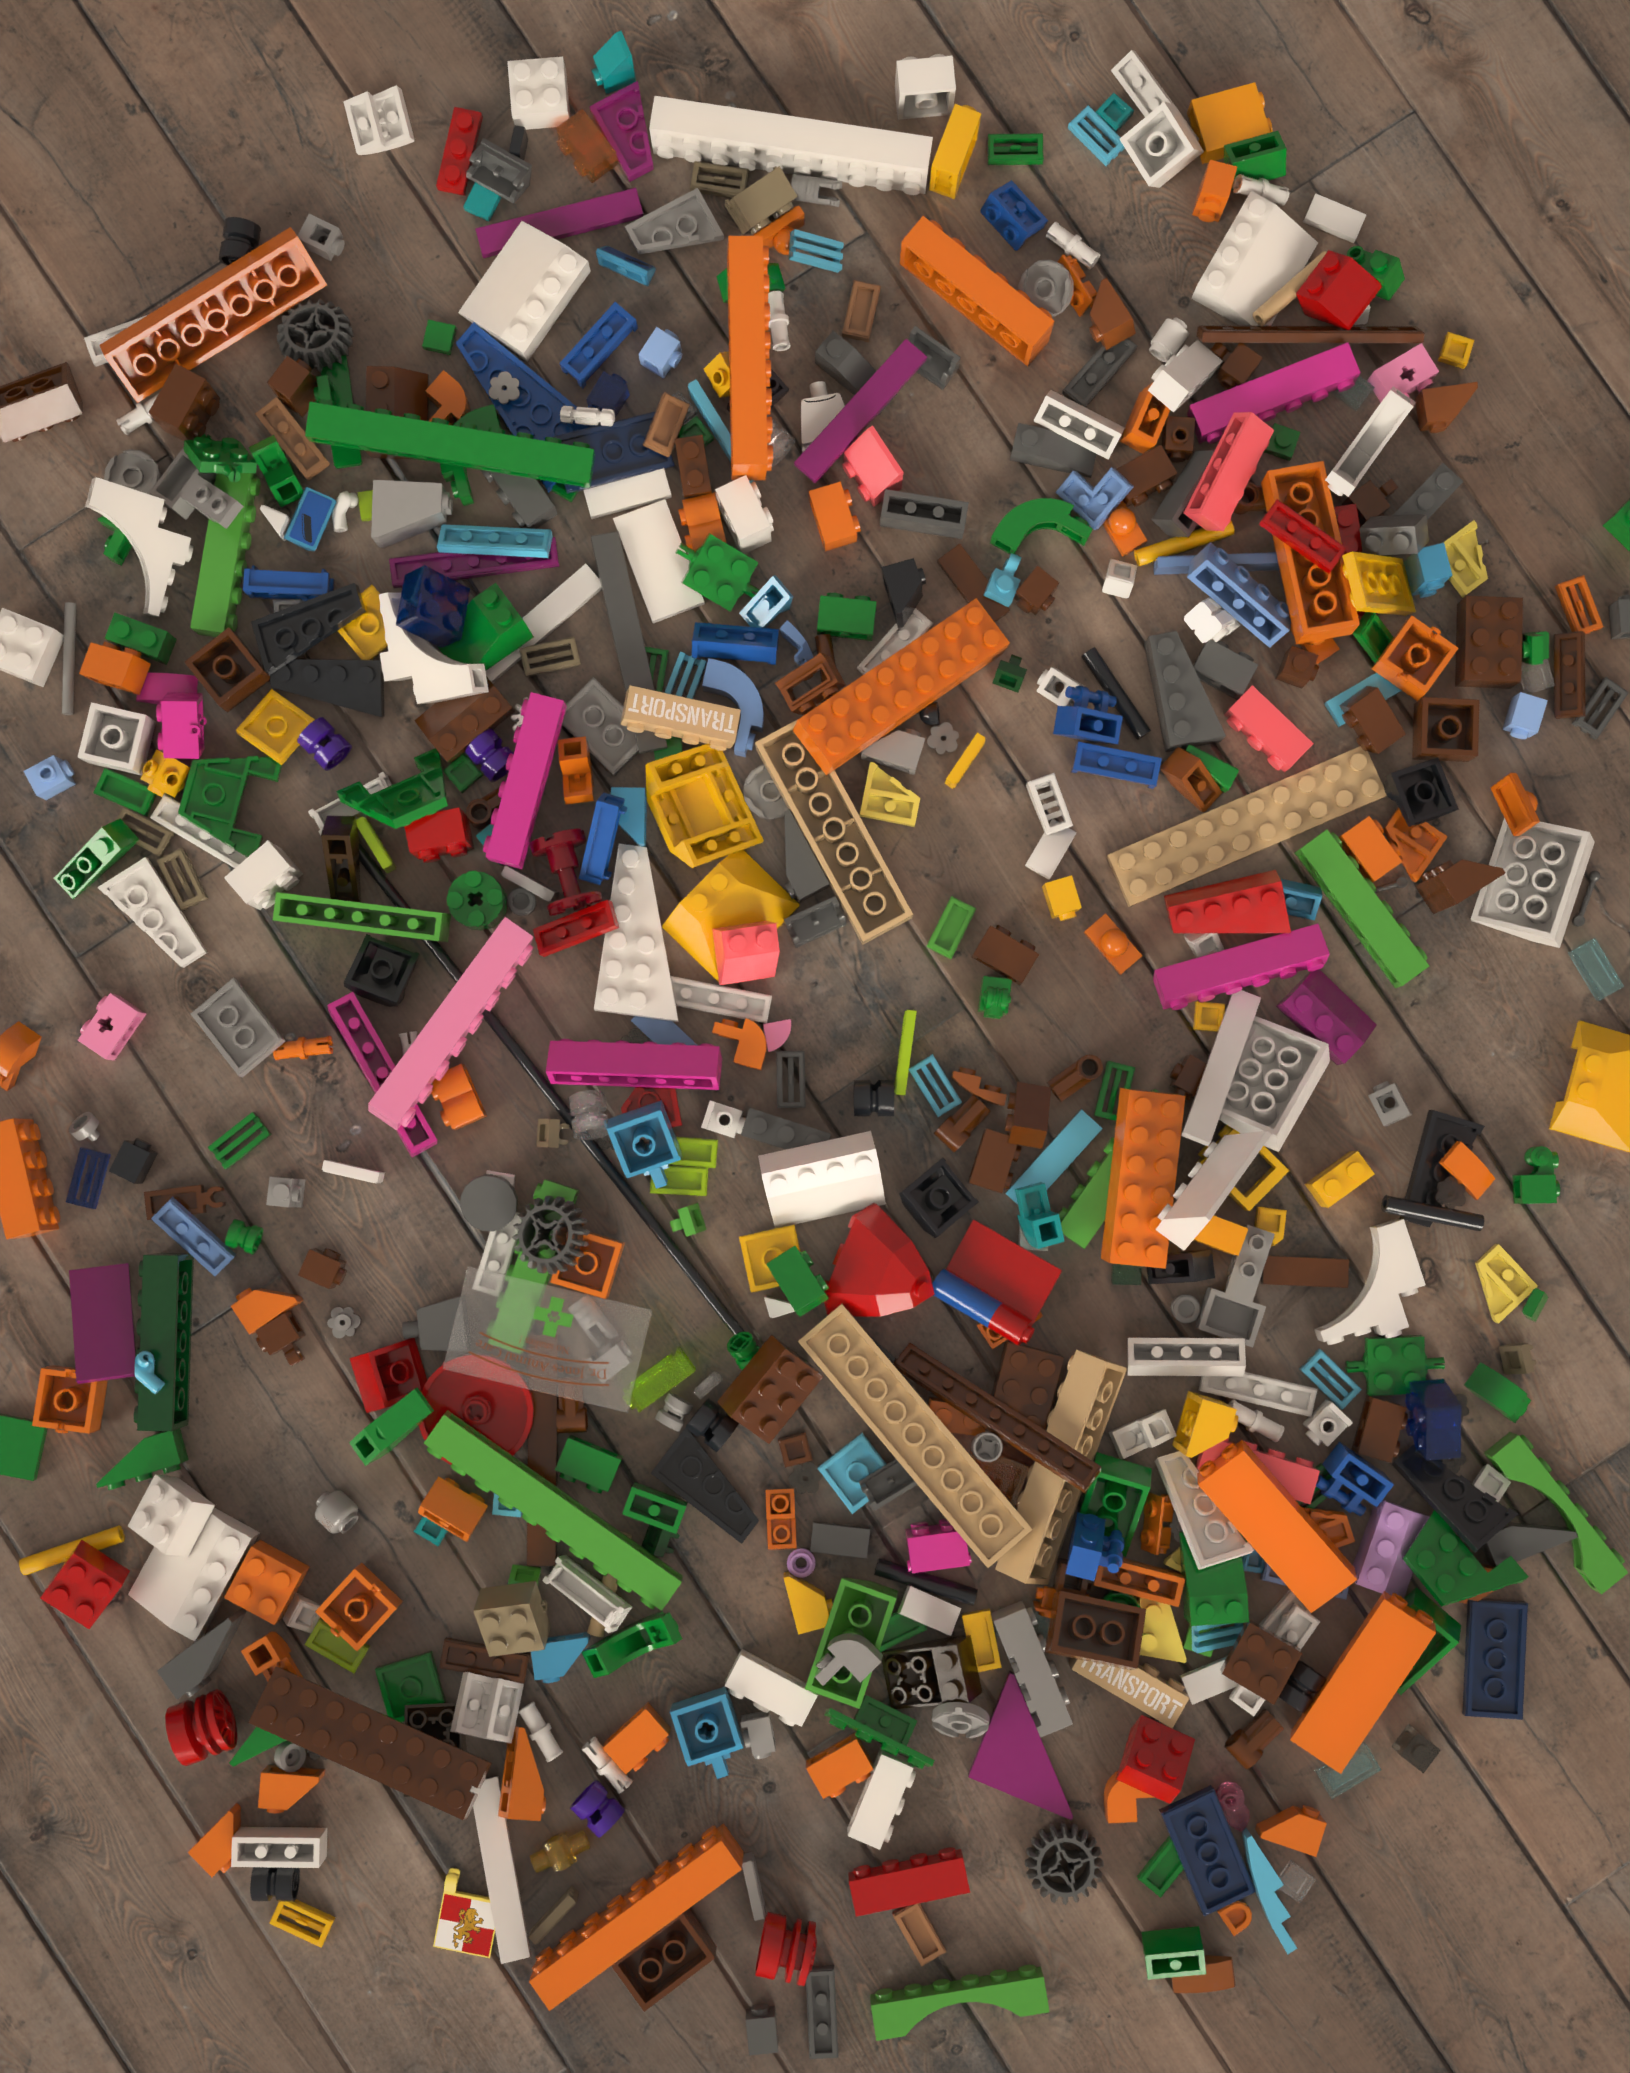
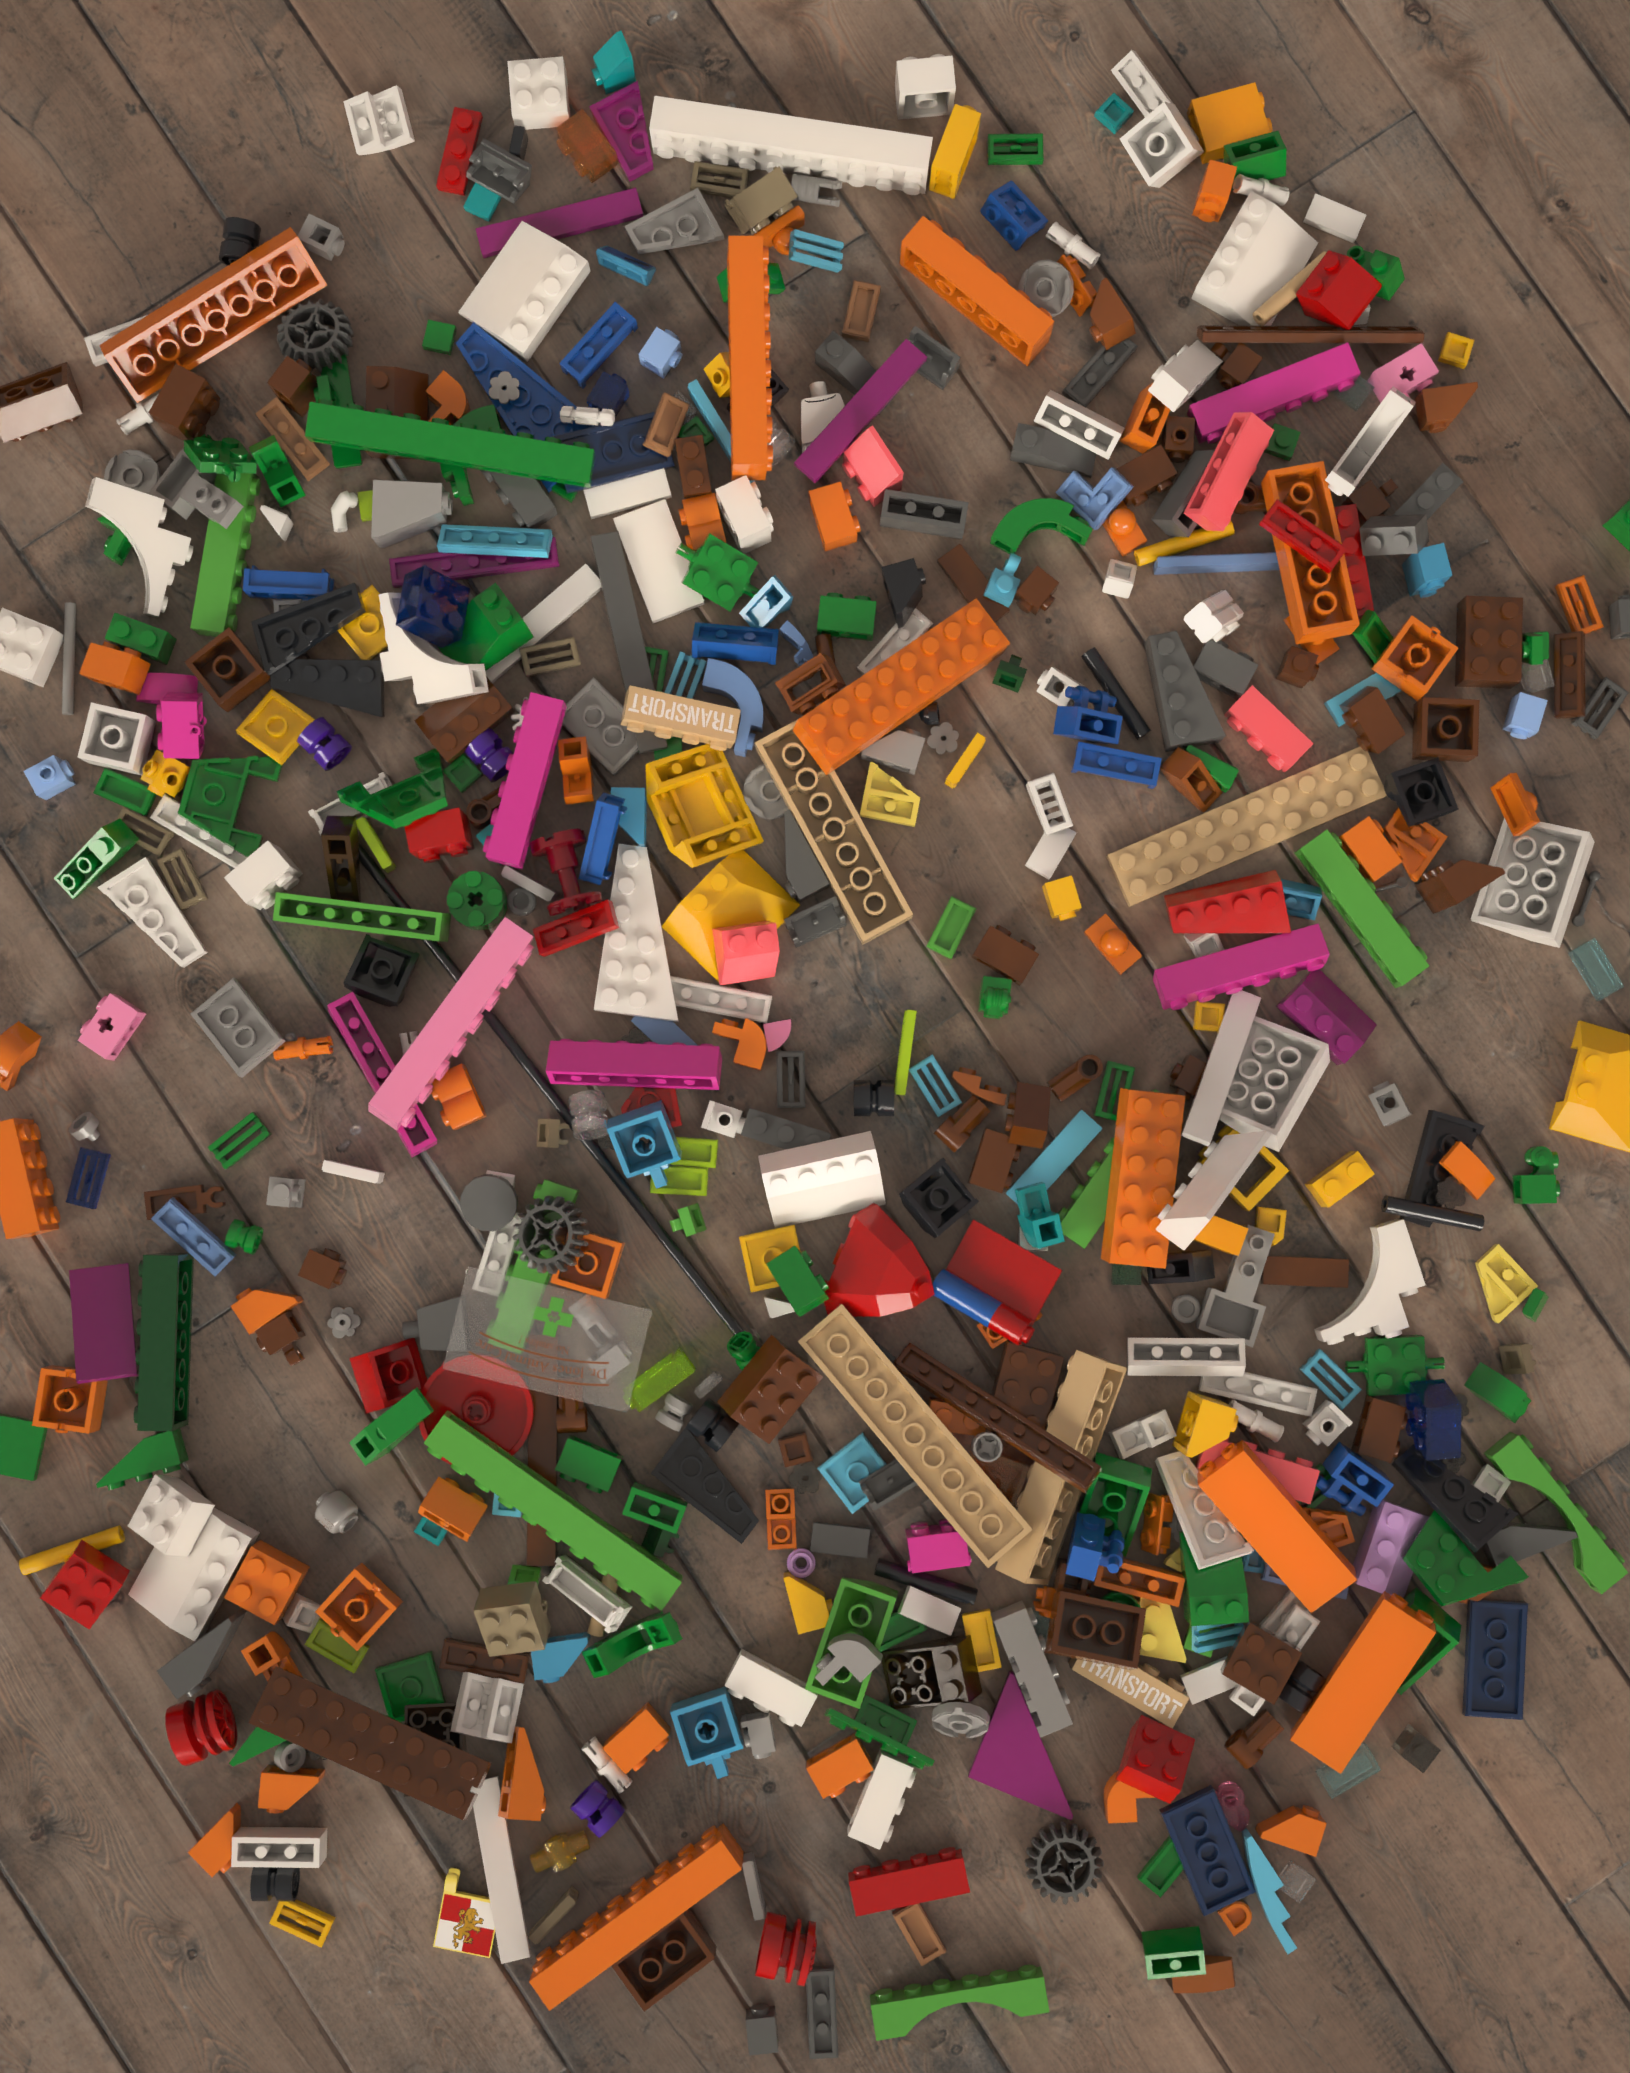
black brick [109,1138,158,1184] -> none
medium azure arm [134,1351,165,1394] -> none
slope [284,487,337,551] -> none
white pin [518,1702,563,1762] -> none
white pin [768,291,790,351] -> none
medium azure tile [1068,105,1125,166] -> none
white brick [1149,318,1189,362] -> none
medium blue brick [1187,542,1291,648] -> none
yellow plate [1342,551,1416,616] -> none
light yellow wing [1443,520,1488,598] -> none

